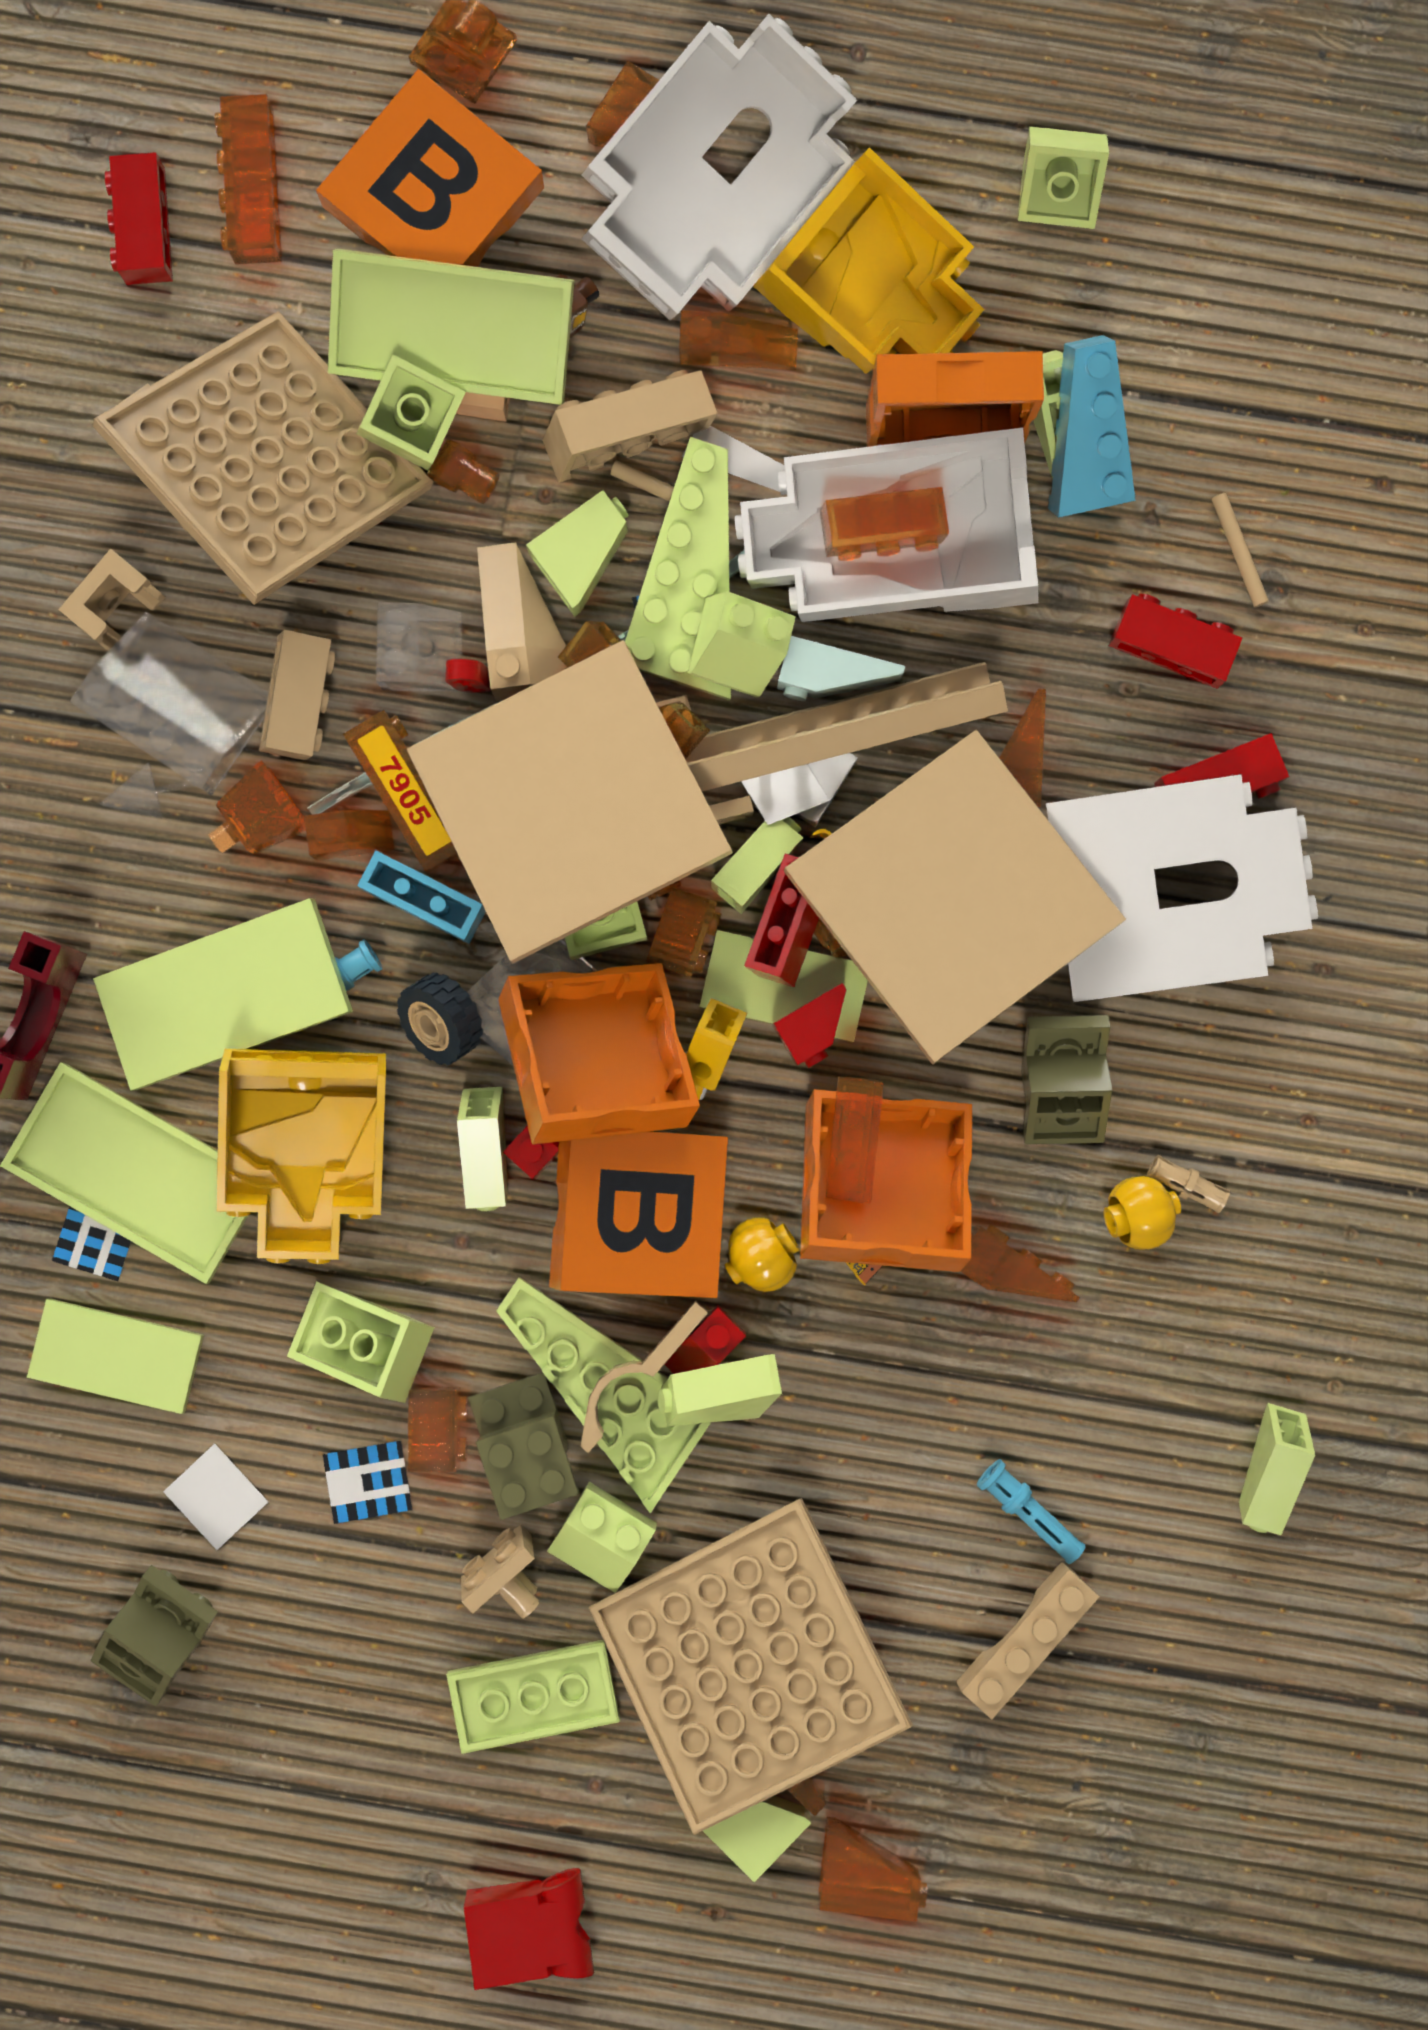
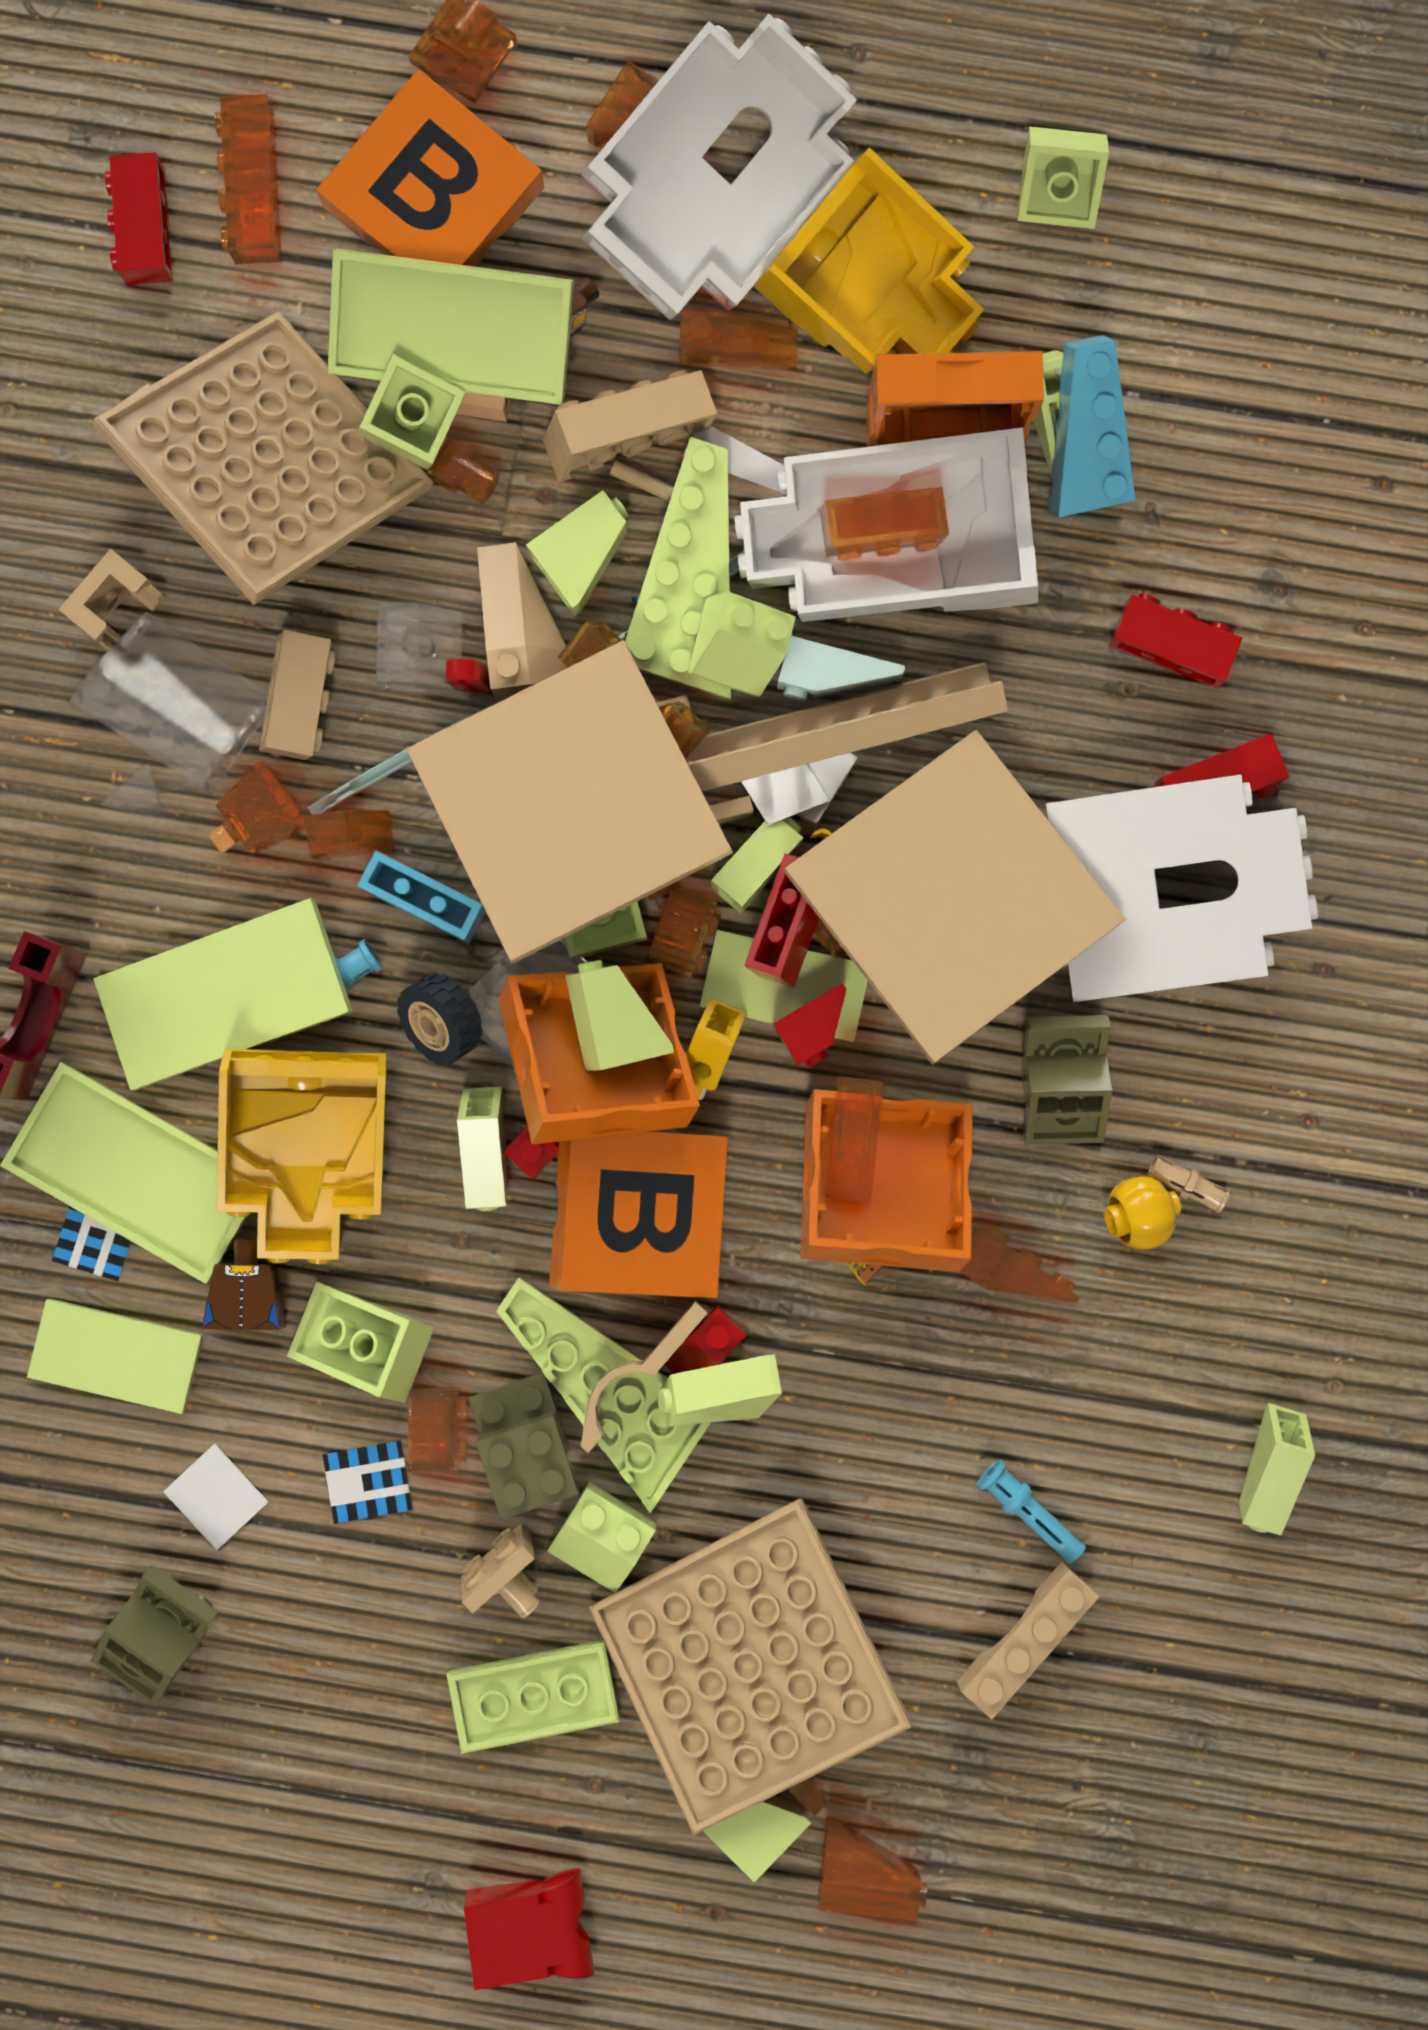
brick [343,710,458,873] -> none
yellow plant [724,1218,800,1292] -> none
clear orange slope [999,689,1046,809] -> none
tan bar [1211,493,1269,608] -> none
none -> reddish brown torso [202,1239,286,1330]
none -> yellowish green slope [565,960,674,1071]

